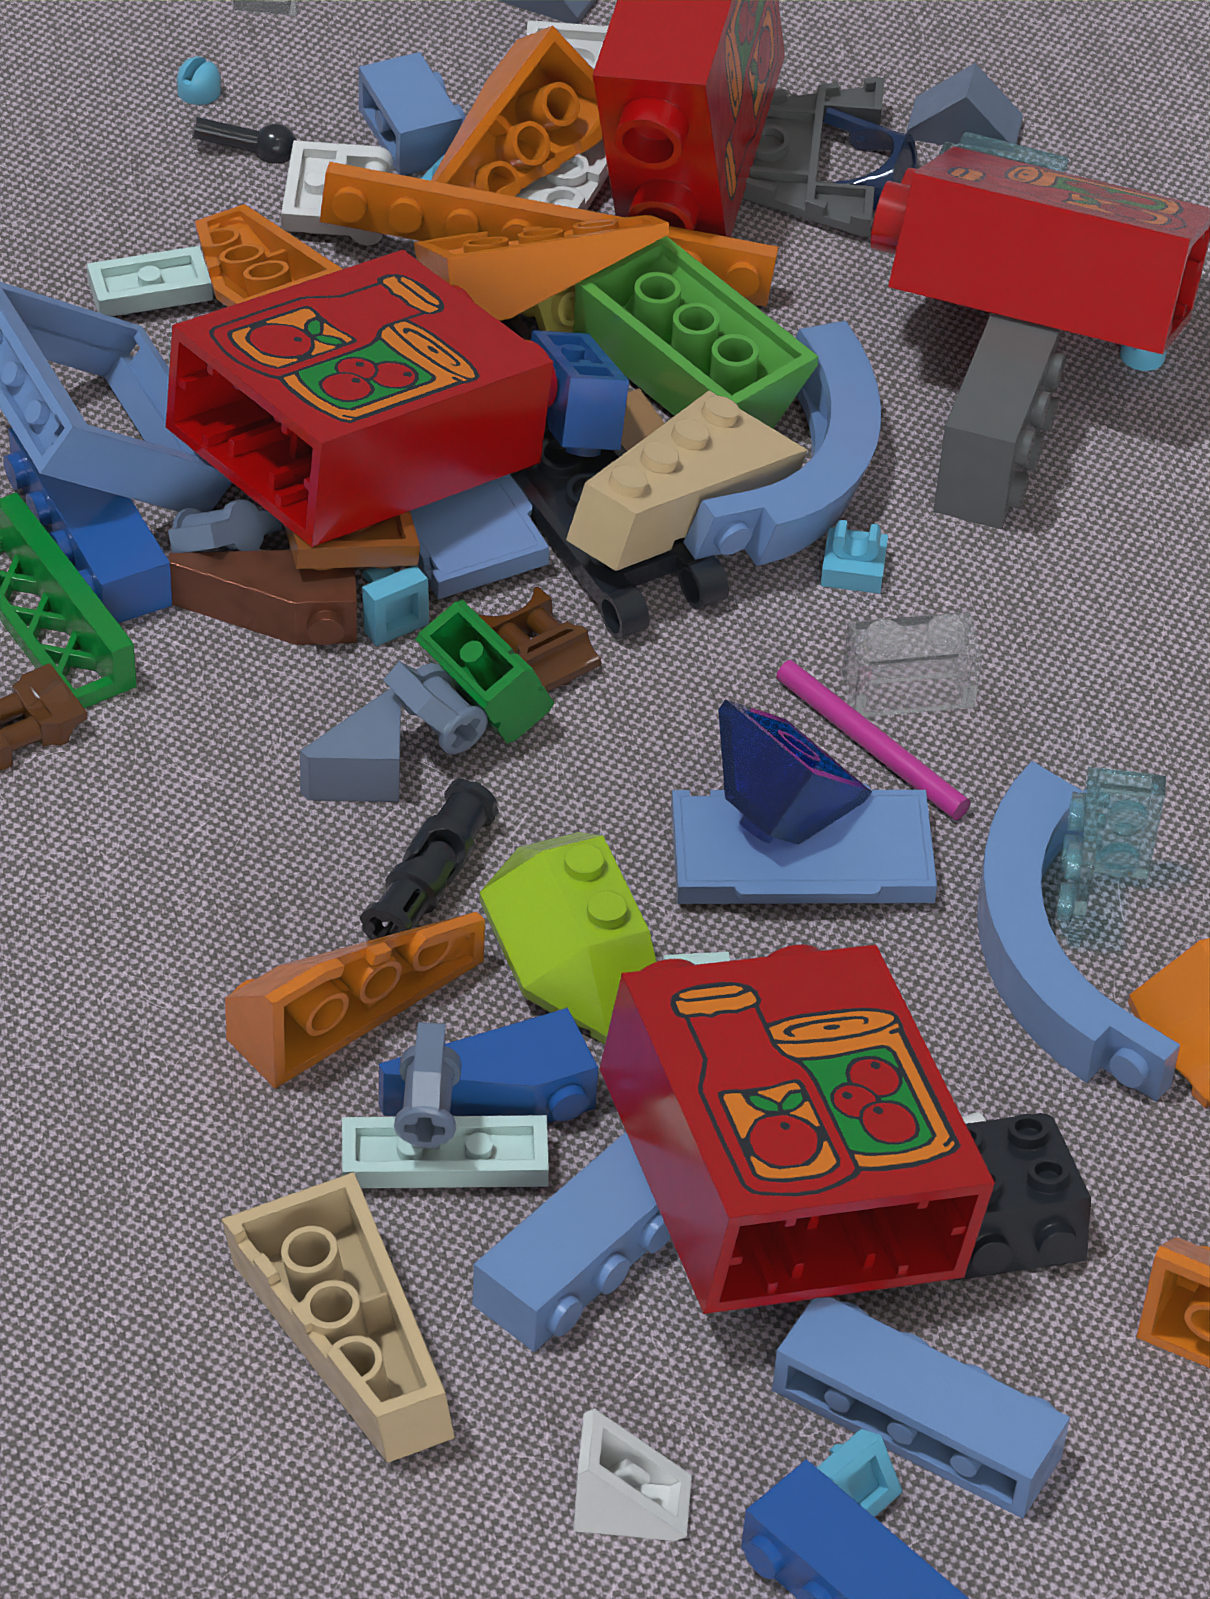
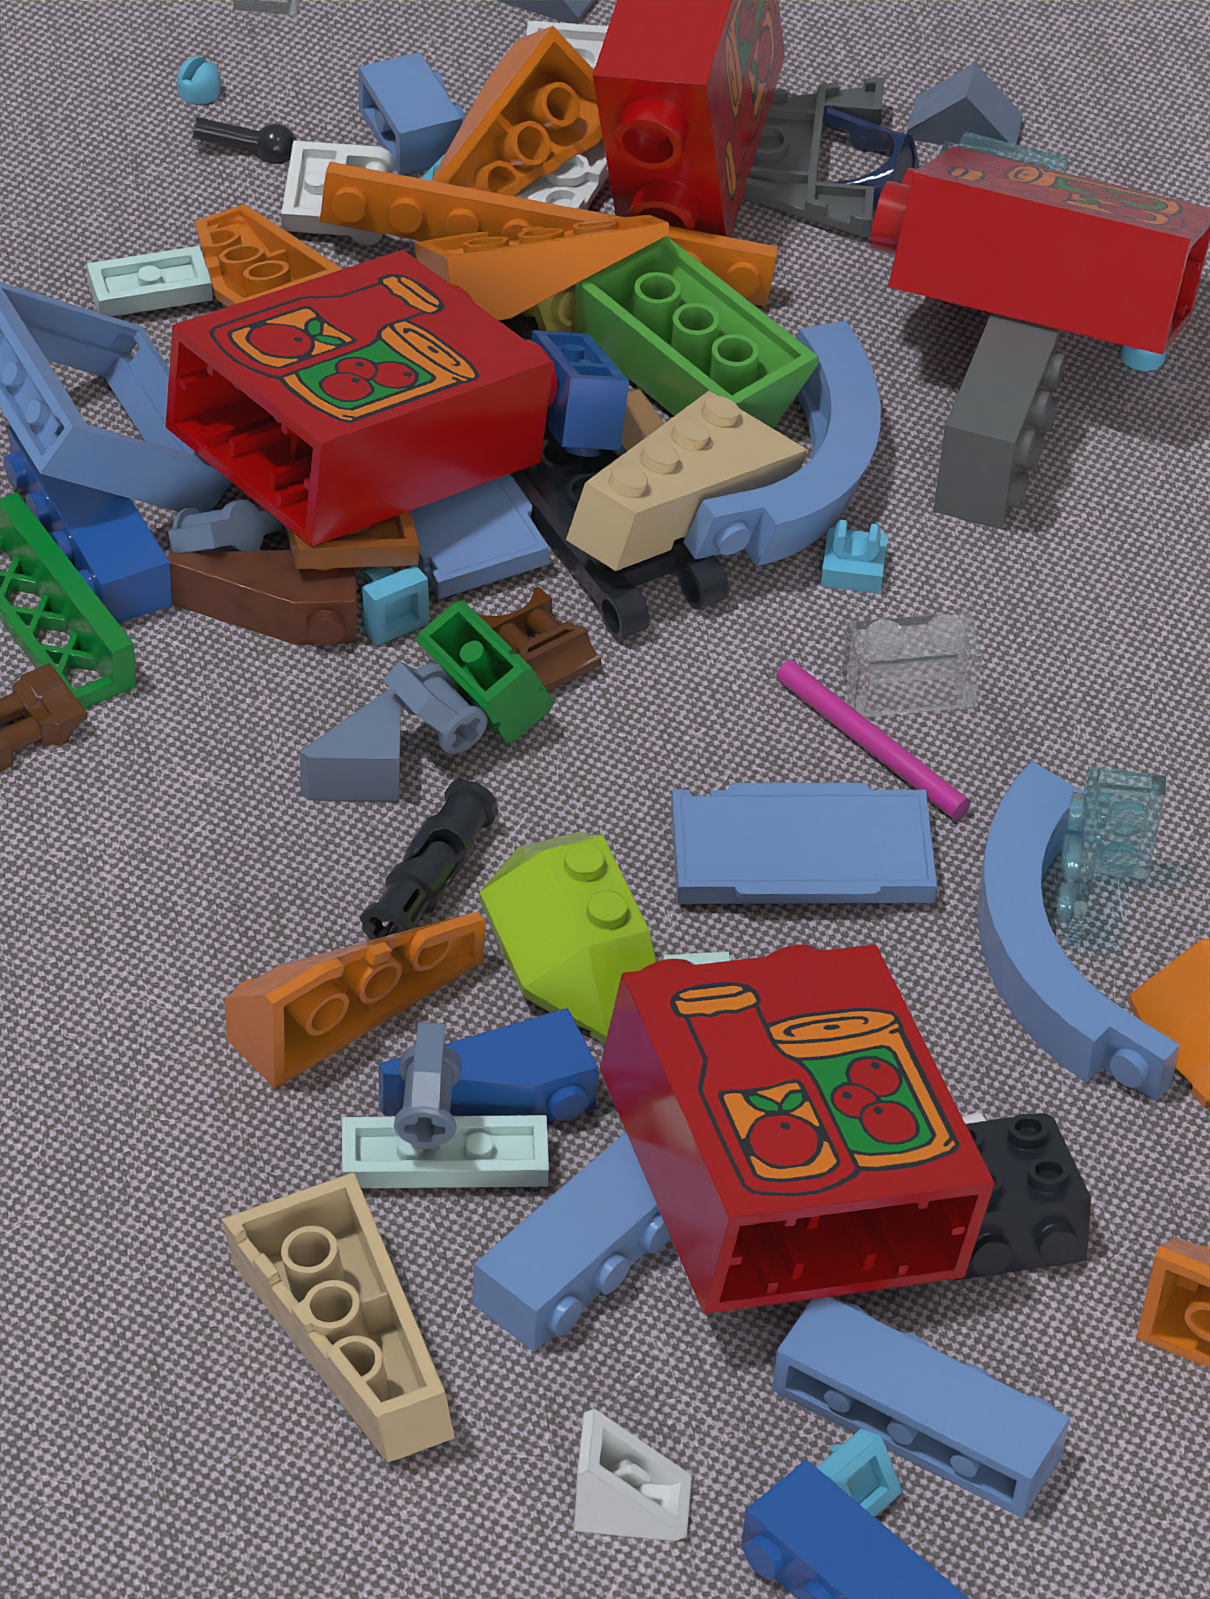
clear blue slope [718,699,872,845] -> none

